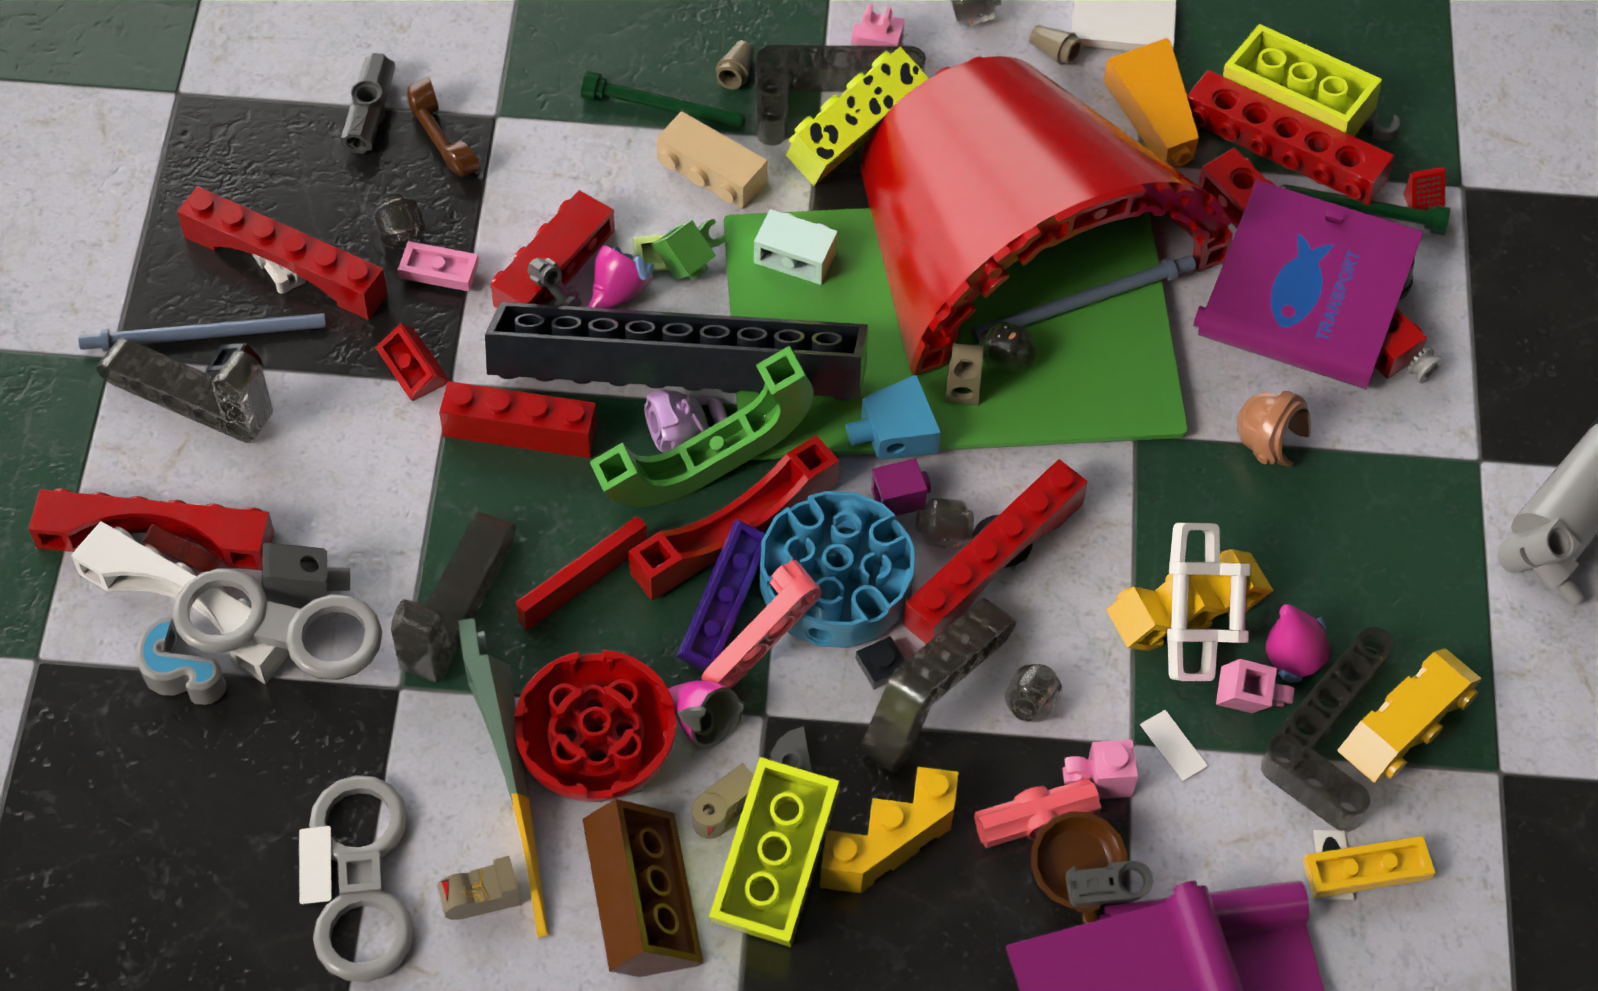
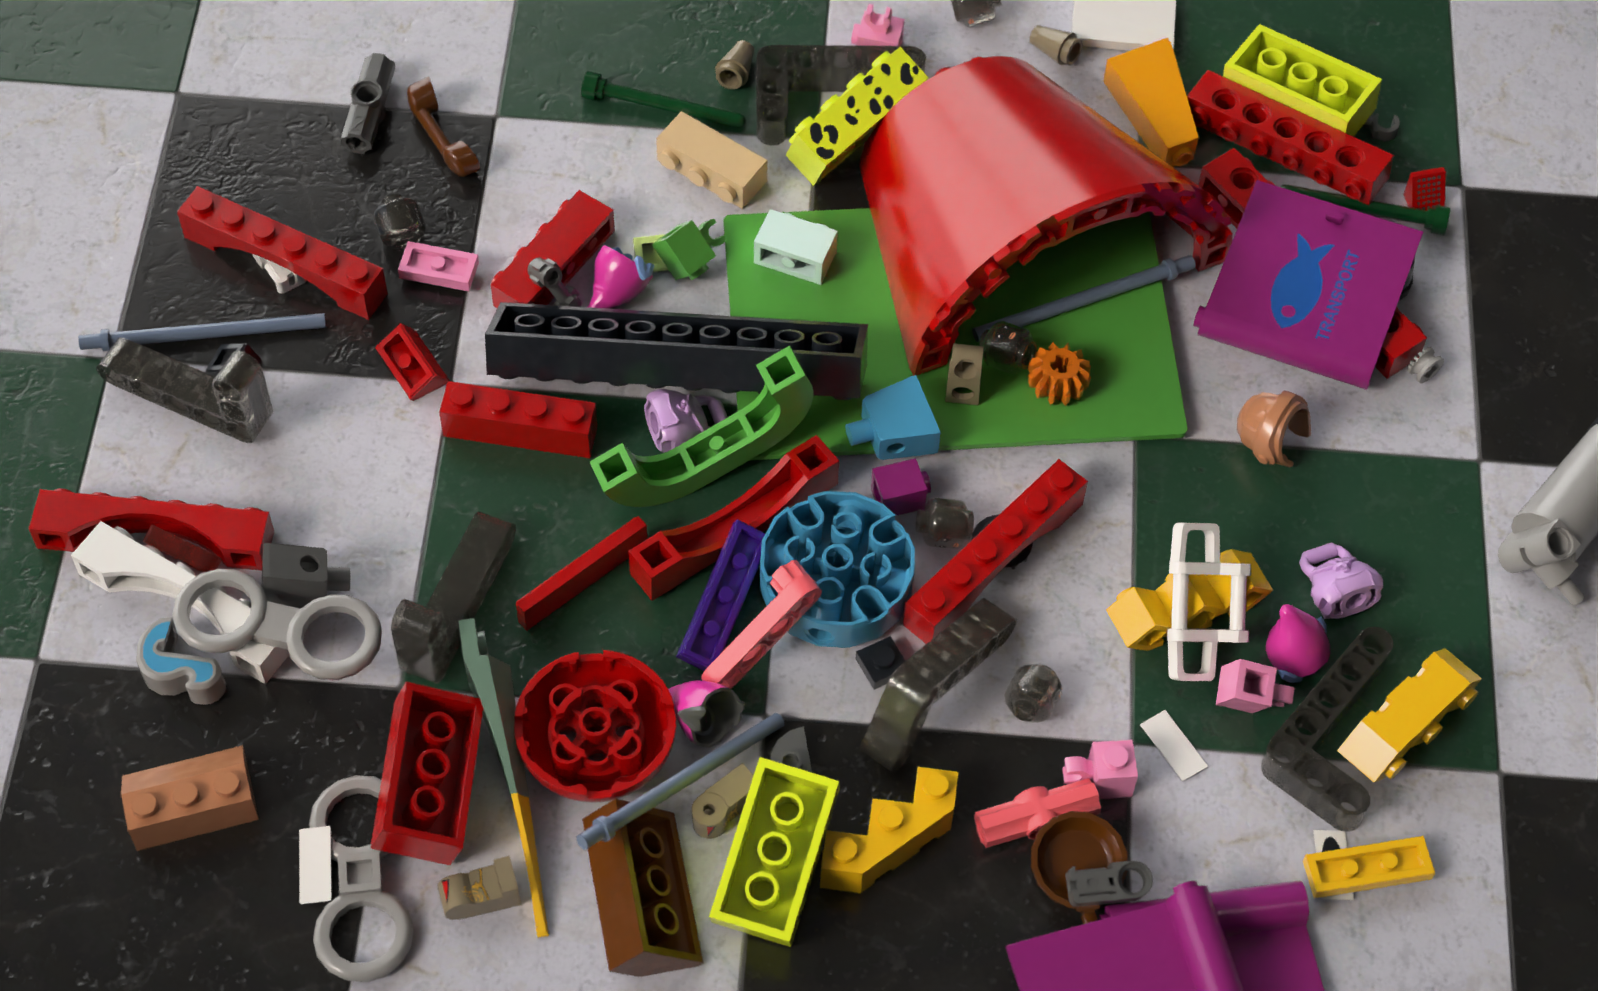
none -> nougat slope [121,745,259,851]
none -> red brick [370,681,483,866]
none -> sand blue bar [576,713,784,850]
none -> orange gear [1028,342,1091,406]
none -> lavender piece [1299,542,1383,619]

